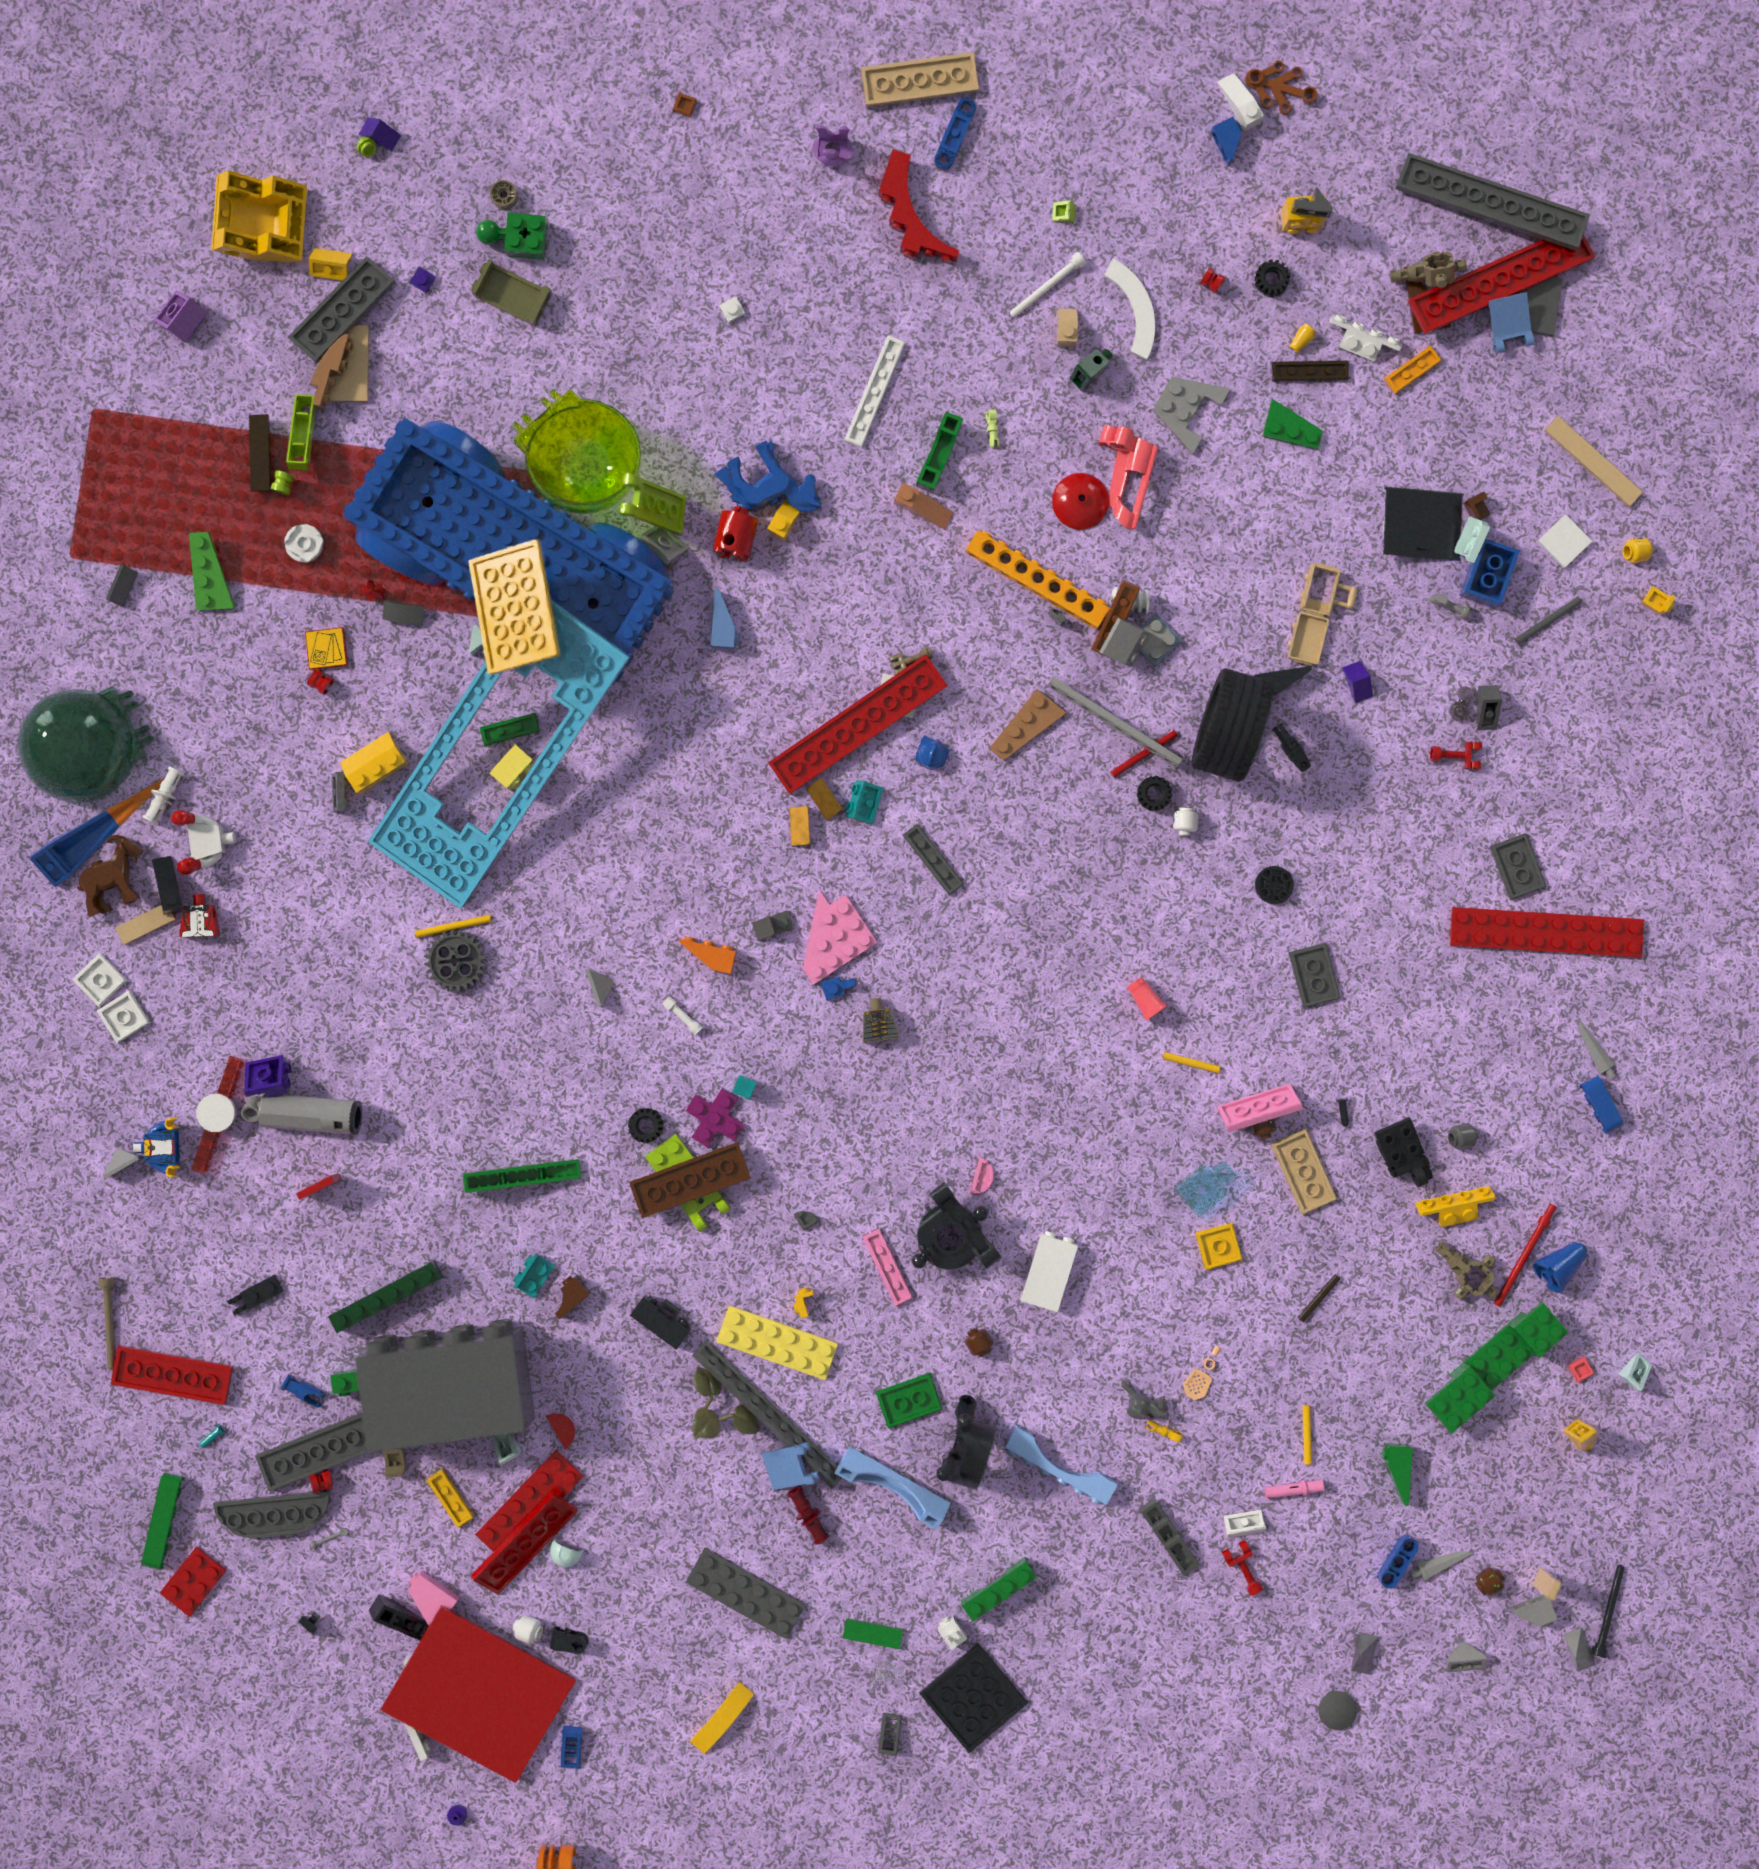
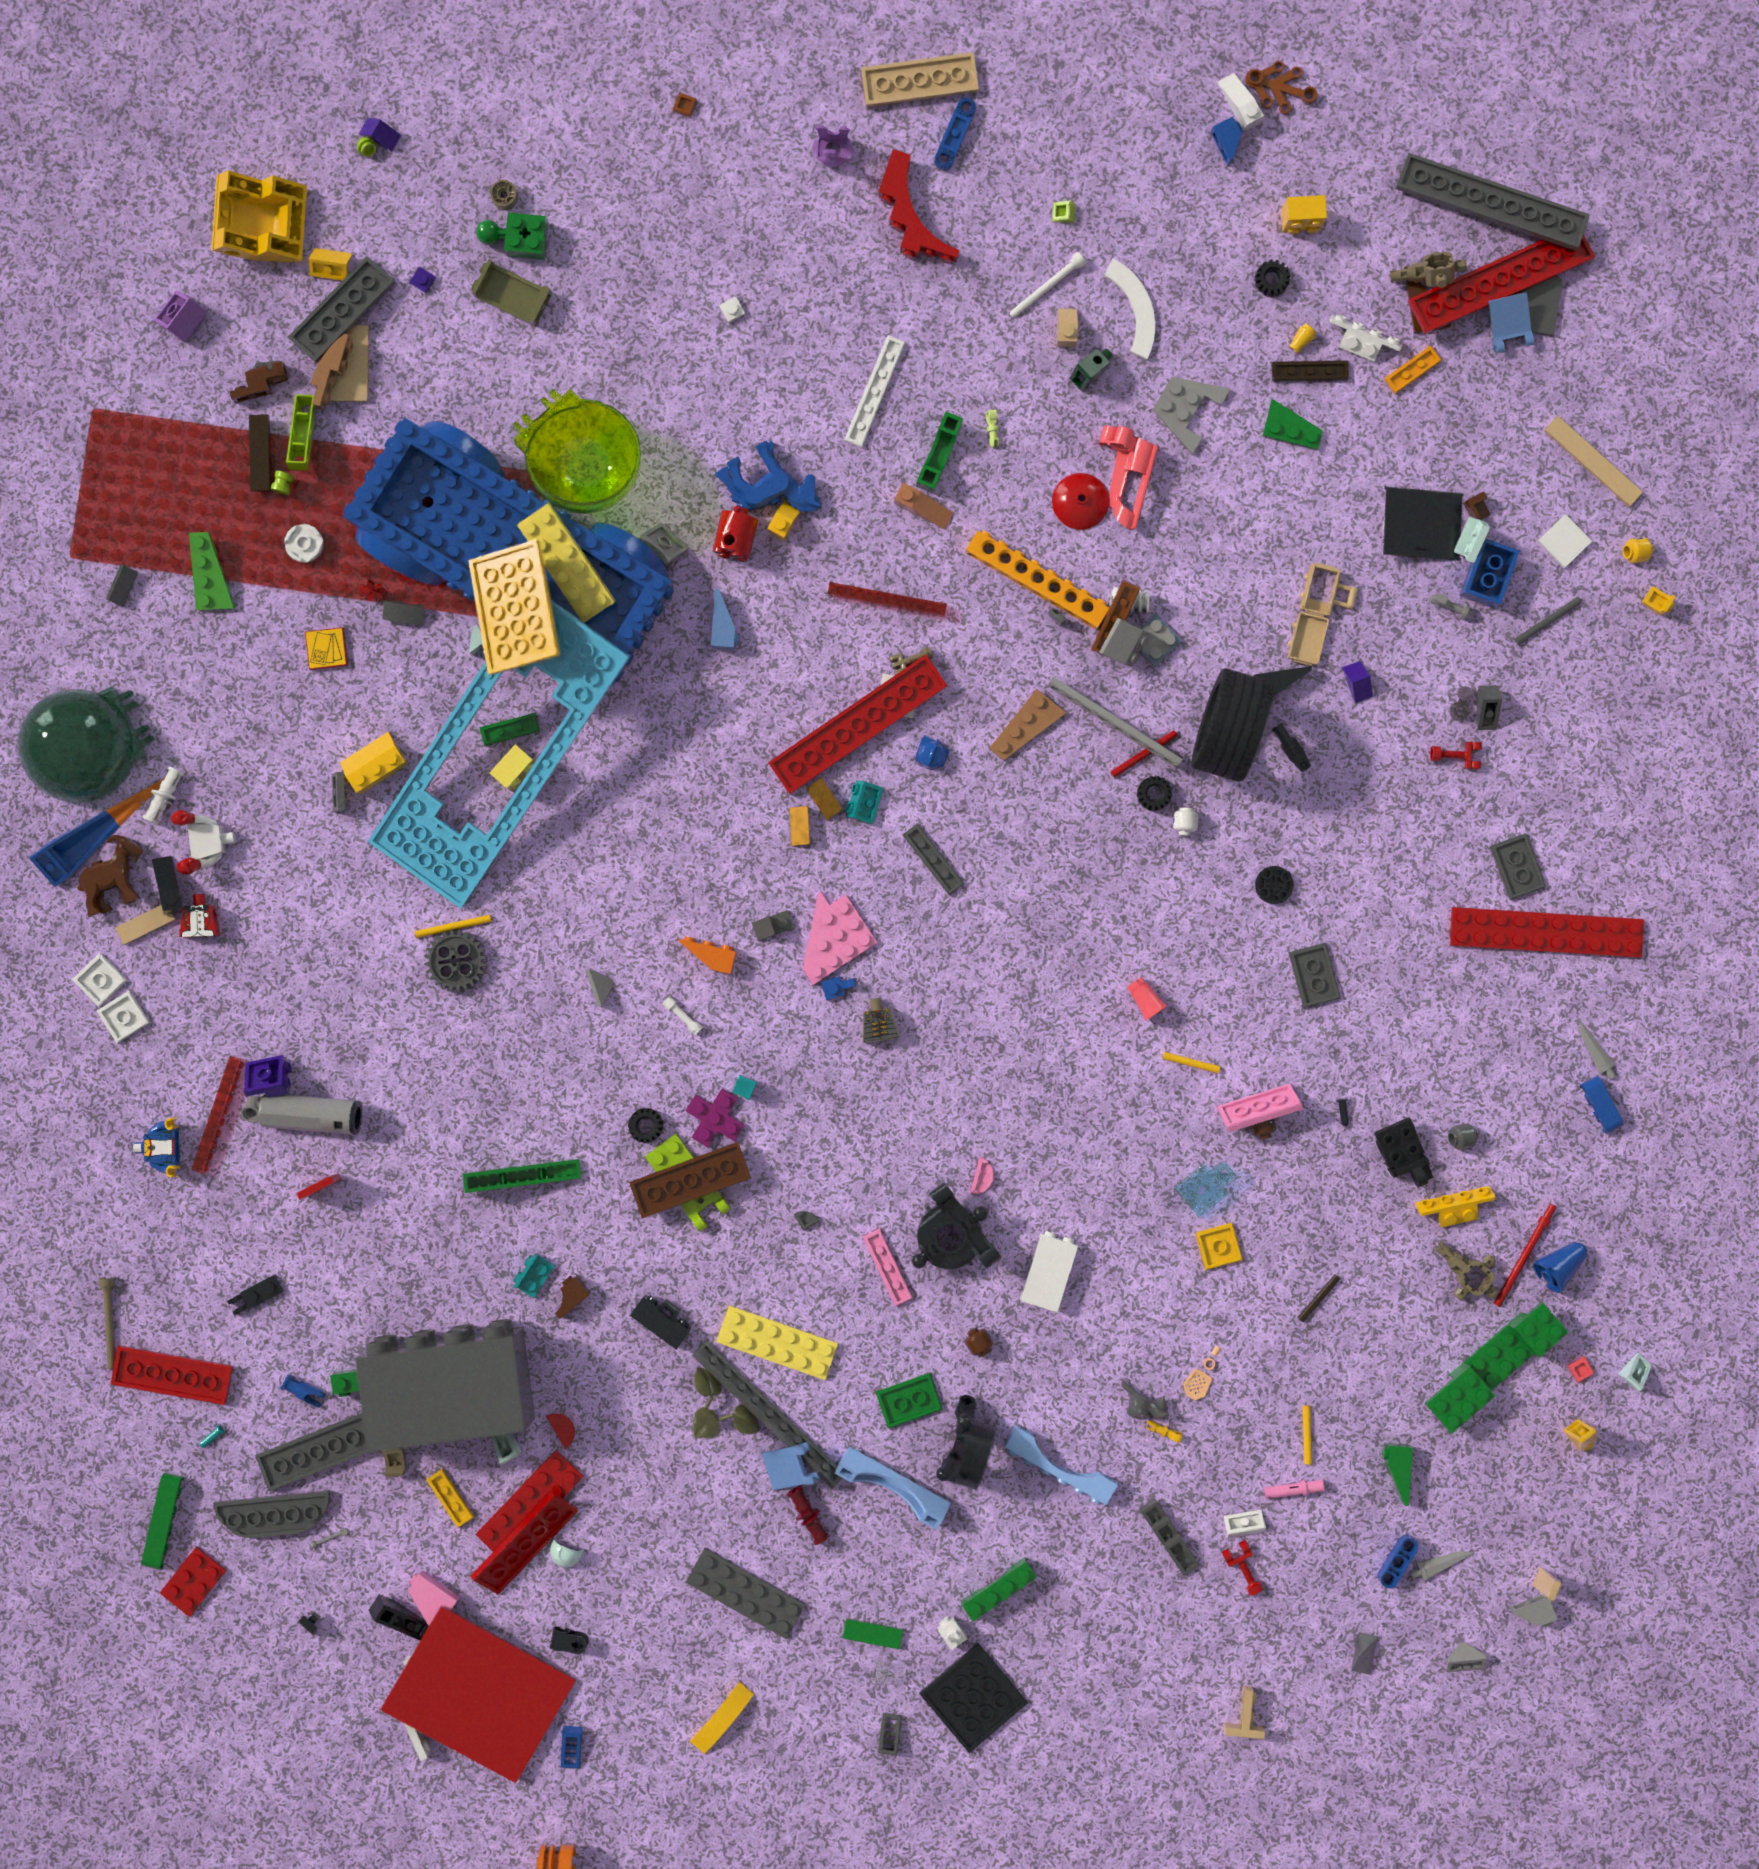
light grey slope [103,1149,144,1179] -> none
white tile [196,1094,236,1132] -> none
red wheel [307,669,334,695] -> none
red wheel [309,1470,333,1494] -> none
dark green brick [328,1260,444,1333] -> none
dark purple tile [447,1804,467,1826] -> none
white head [513,1615,543,1644] -> none
lime hinge [619,474,687,534] -> none
yellow bracket [793,1287,814,1318] -> none
red wheel [1199,267,1226,294] -> none
tan tile [1271,1129,1337,1215] -> none
dark grey slope [1291,187,1333,218] -> none
dark grey dish [1318,1691,1357,1730] -> none
reddish brown head [1475,1567,1505,1597] -> none
light grey slope [1563,1628,1595,1671] -> none
black piece [1591,1565,1624,1658] -> none
none -> reddish brown plate [229,361,288,403]
none -> light yellow plate [517,503,616,623]
none -> clear red piece [827,582,947,617]
none -> tan bracket [1223,1685,1265,1739]

